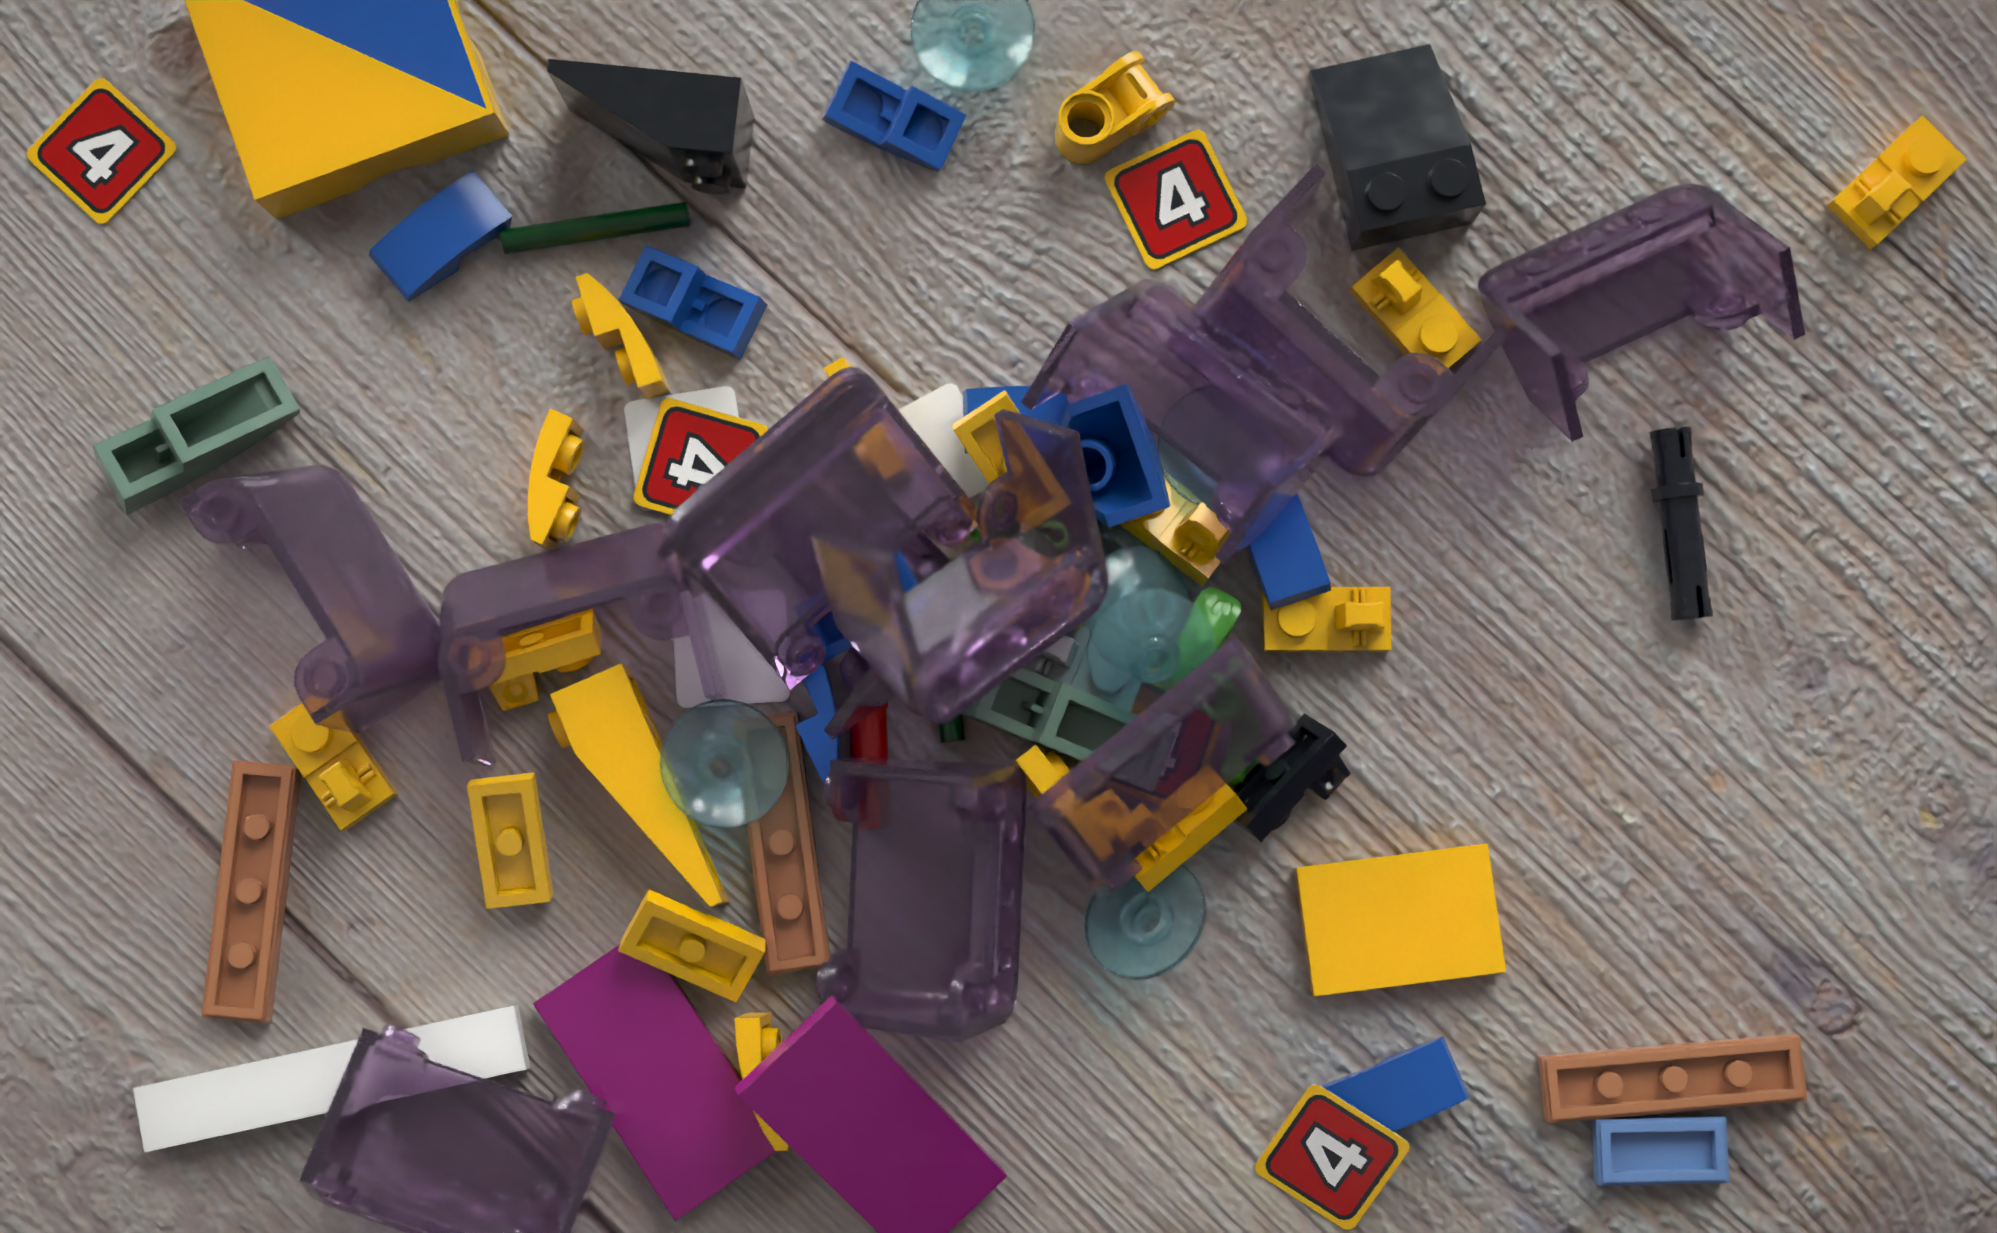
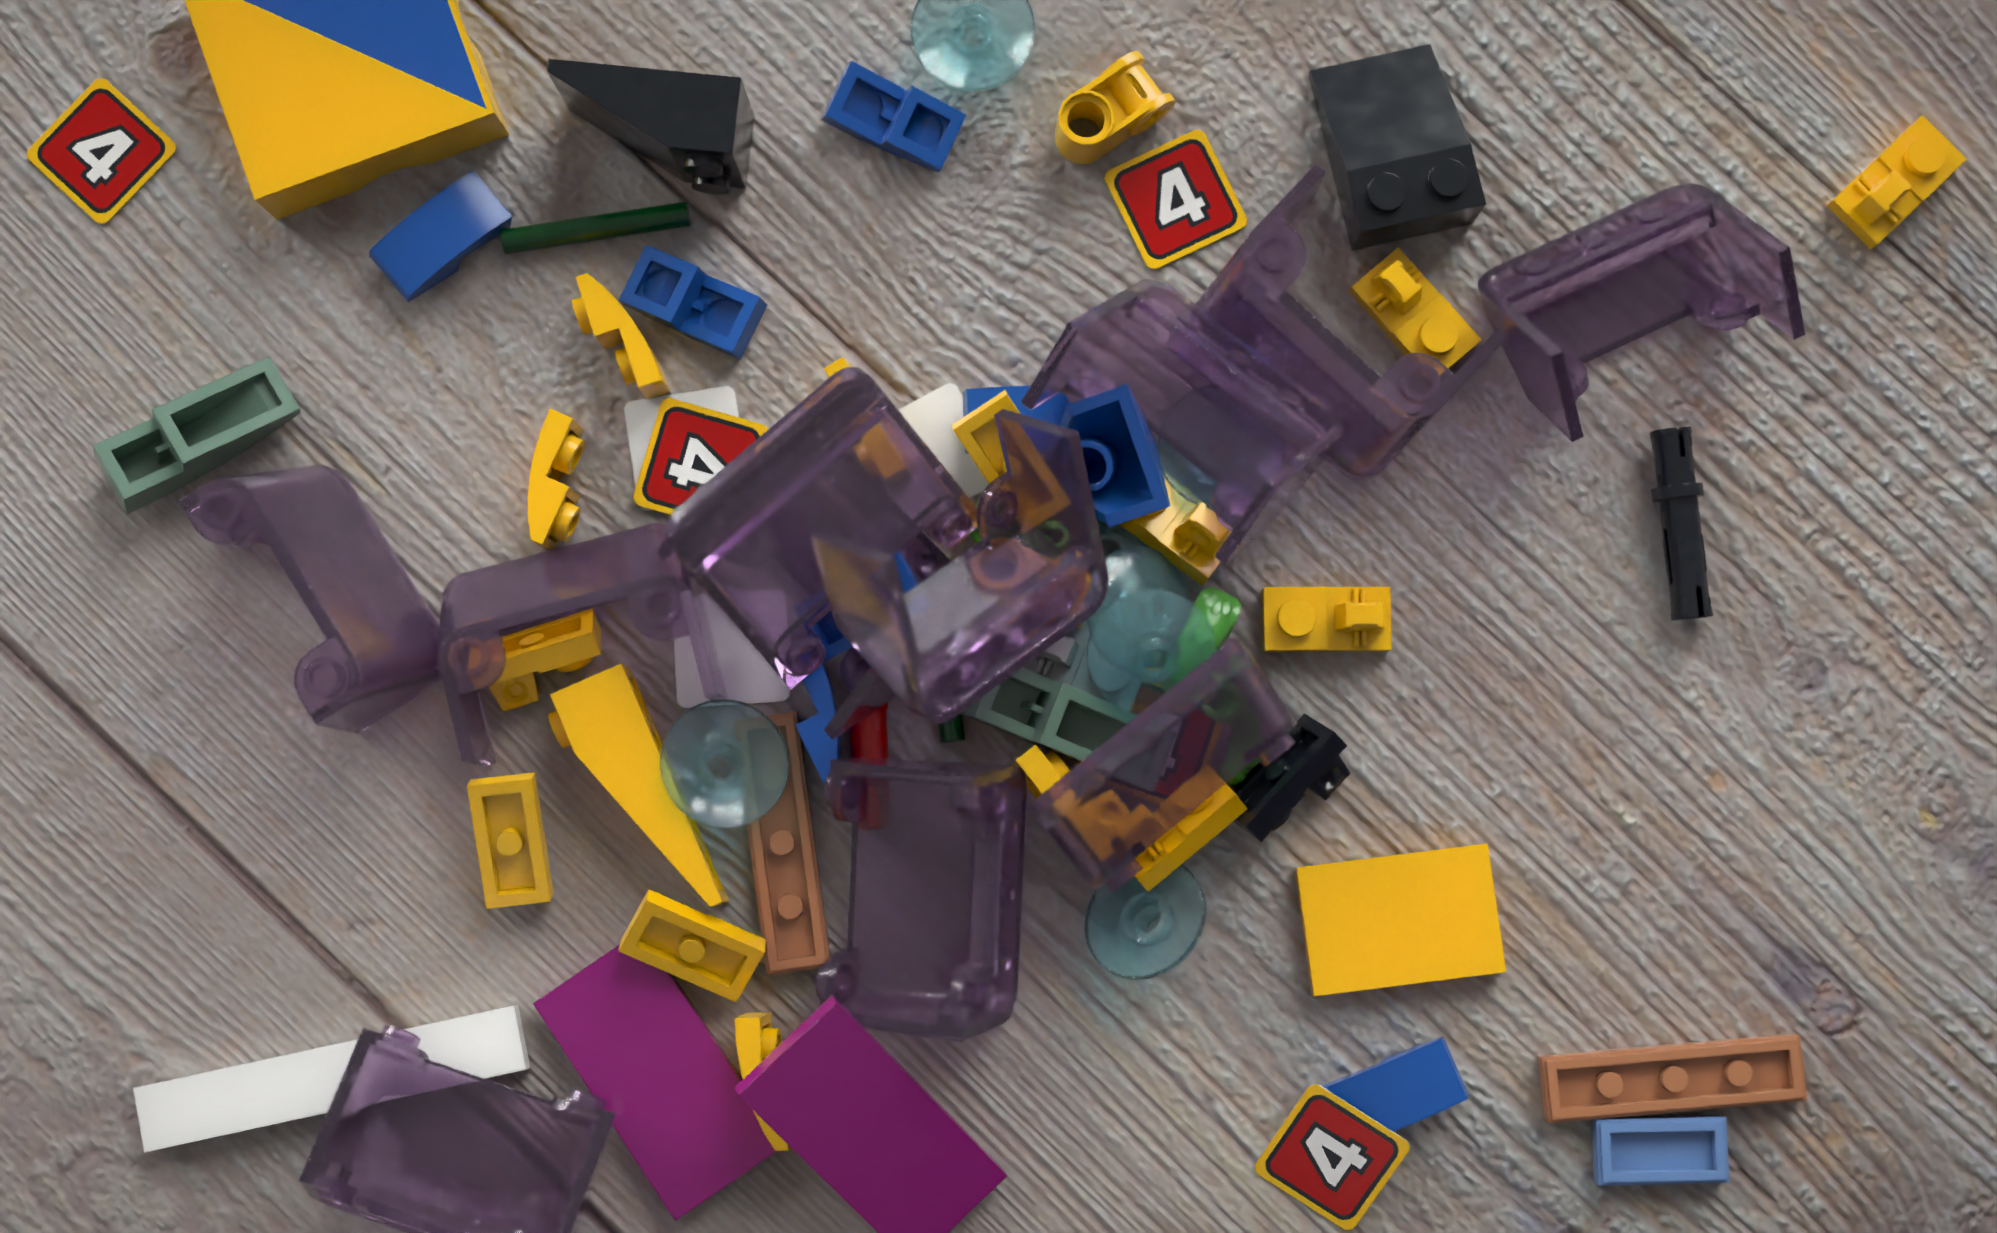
nougat tile [201,760,301,1023] -> none
yellow hinge [269,689,399,831] -> none
blue slope [1225,466,1331,610] -> none

